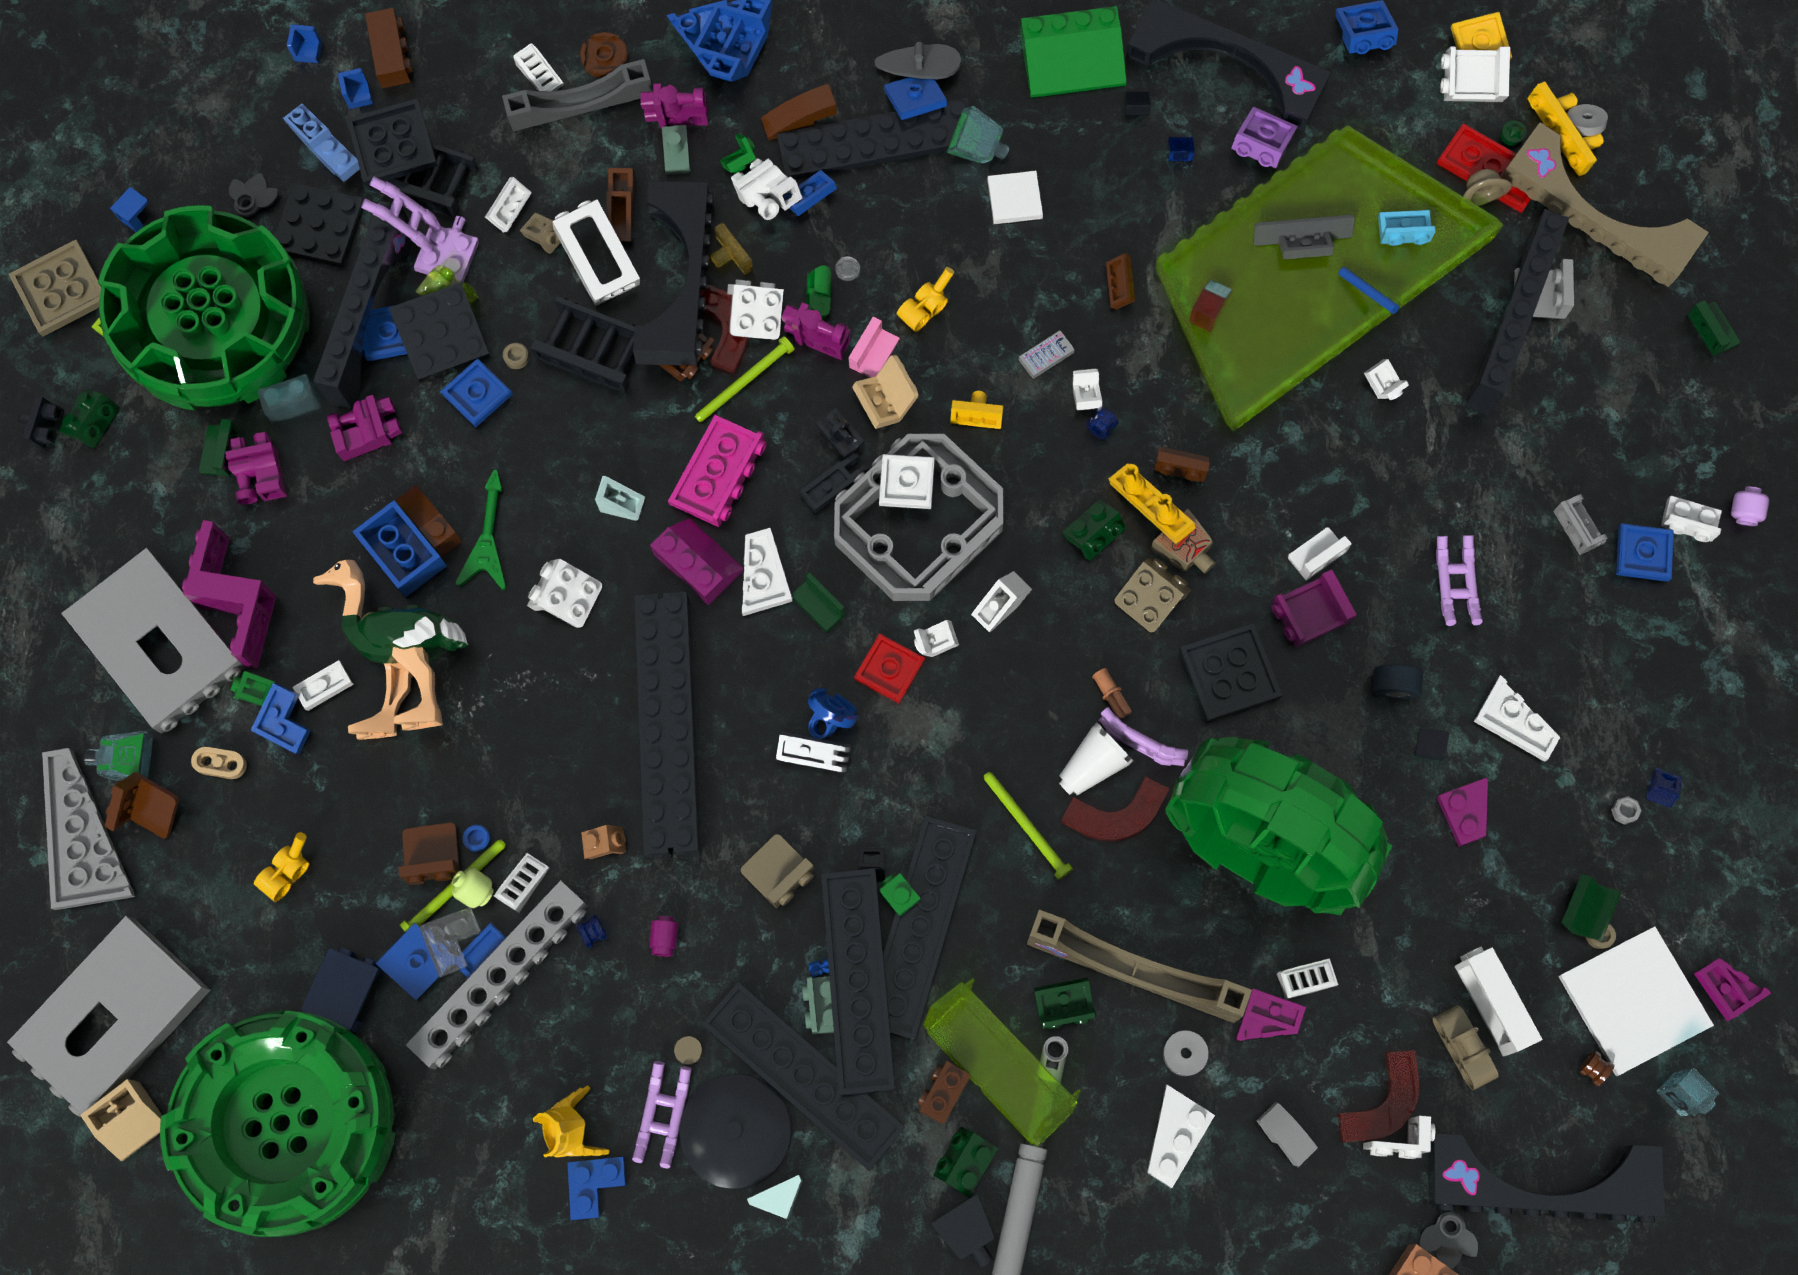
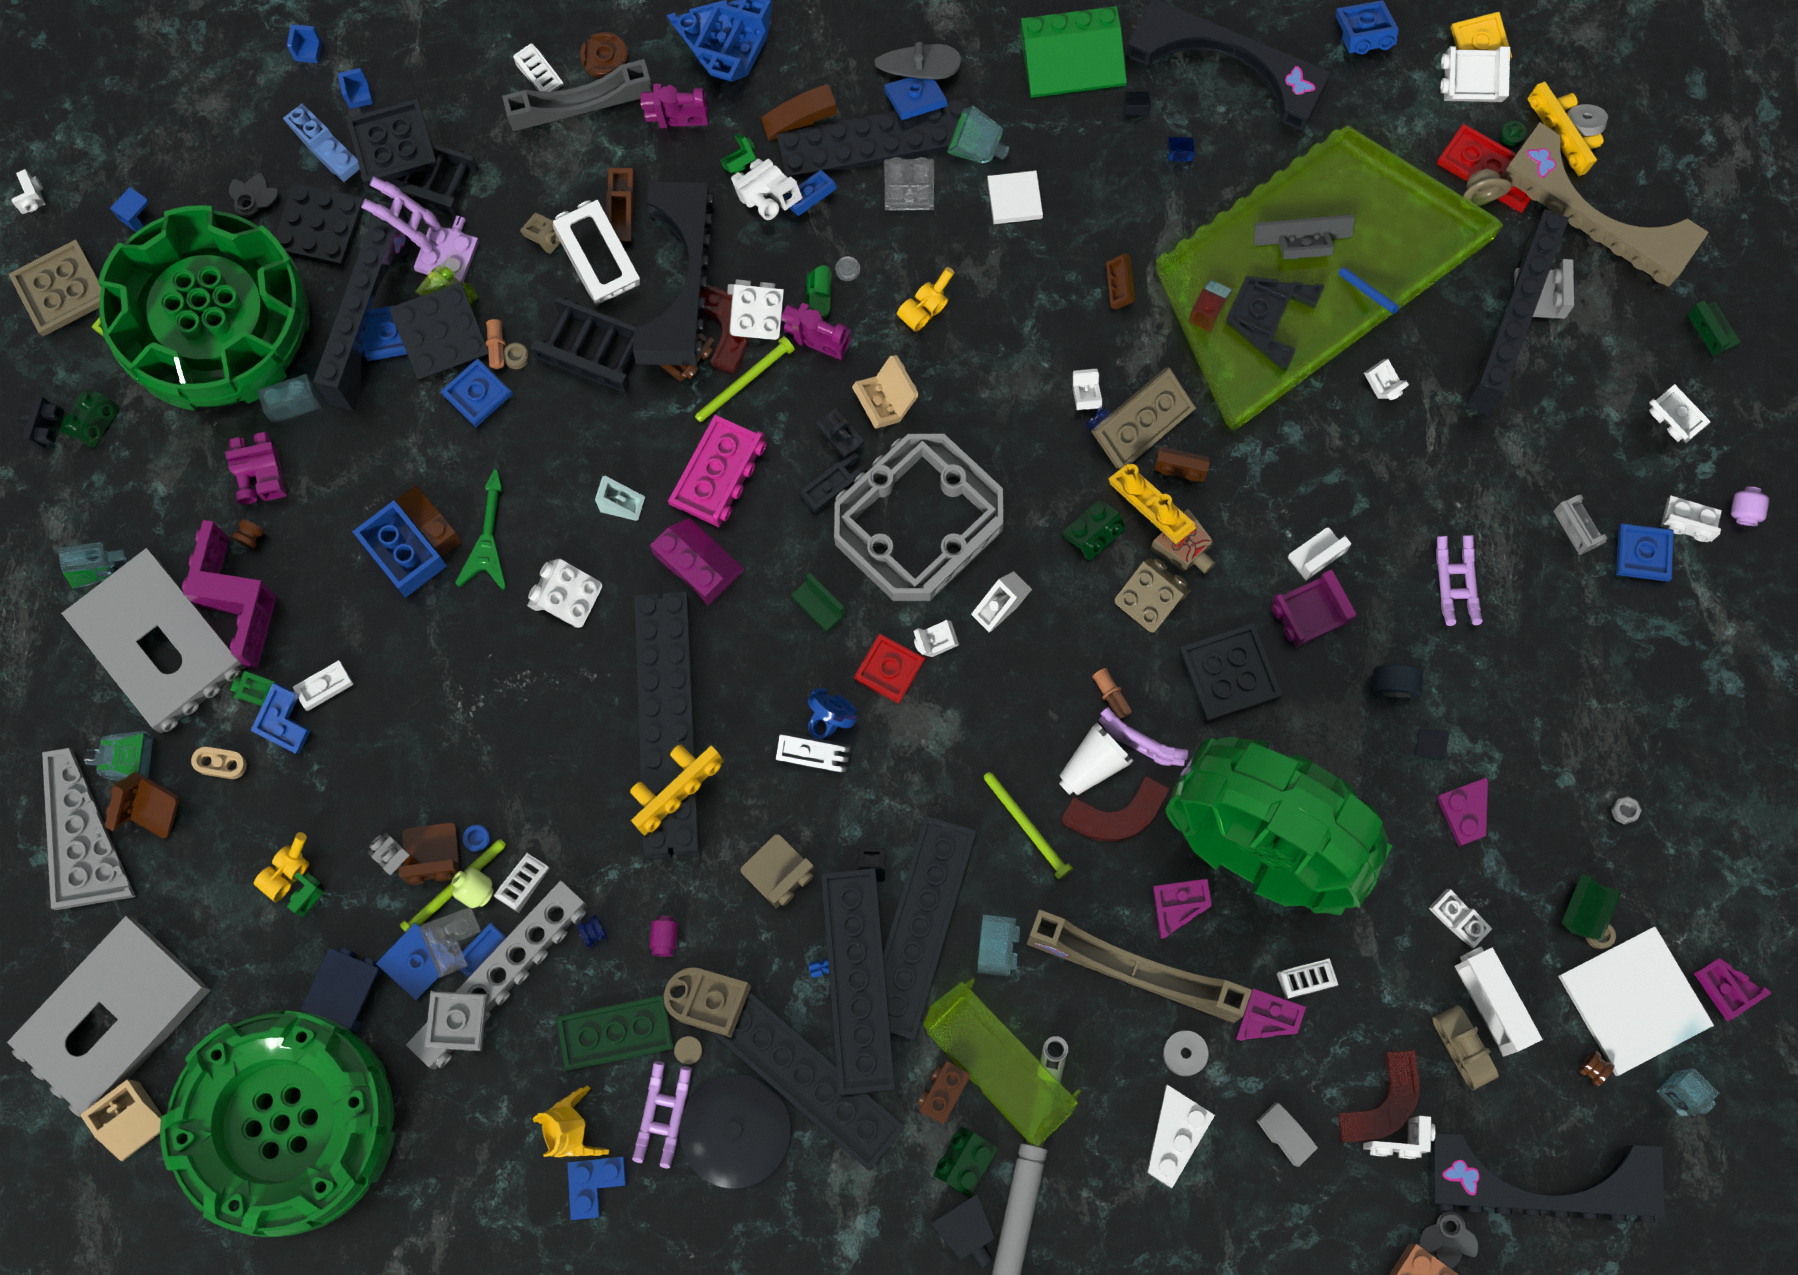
dark green panel [199,419,239,477] -> none
animal [313,560,468,740] -> none
magenta hips [327,395,402,461] -> none
reddish brown brick [365,8,413,88] -> none
white plate [485,177,532,232] -> none
medium nougat bracket [581,825,626,859] -> none
sand green tile [662,125,691,175] -> none
clear yellow tile [710,222,753,275] -> none
white wing [742,528,792,616] -> none
light aqua slope [747,1175,803,1219] -> none
sand green bracket [802,976,834,1035] -> none
bright pink panel [849,317,900,378] -> none
white tile [879,454,934,509] -> none
green bracket [879,874,921,917] -> none
yellow tile [950,391,1003,429] -> none
light grey tile [1019,331,1075,379] -> none
dark green bracket [1033,978,1096,1029] -> none
medium lavender plate [1231,107,1298,168] -> none
medium azure bracket [1378,210,1436,246] -> none
white wing [1474,675,1560,762] -> none
clear blue slope [1646,768,1682,808] -> none
none -> white bracket [12,169,45,214]
none -> clear light blue torso [58,542,126,589]
none -> reddish brown wheel [231,519,264,549]
none -> green bracket [287,872,324,918]
none -> light grey slope [368,832,409,875]
none -> light grey tile [424,991,488,1051]
none -> nougat axle [485,319,506,369]
none -> dark green tile [556,994,674,1072]
none -> yellow plate [630,745,724,836]
none -> dark tan tile [664,968,751,1037]
none -> clear bracket [884,157,934,210]
none -> clear light blue brick [977,915,1020,976]
none -> dark tan tile [1091,367,1196,471]
none -> magenta wing [1152,879,1211,939]
none -> black wing [1225,276,1325,372]
none -> white slope [1429,889,1492,948]
none -> white bracket [1649,384,1711,443]

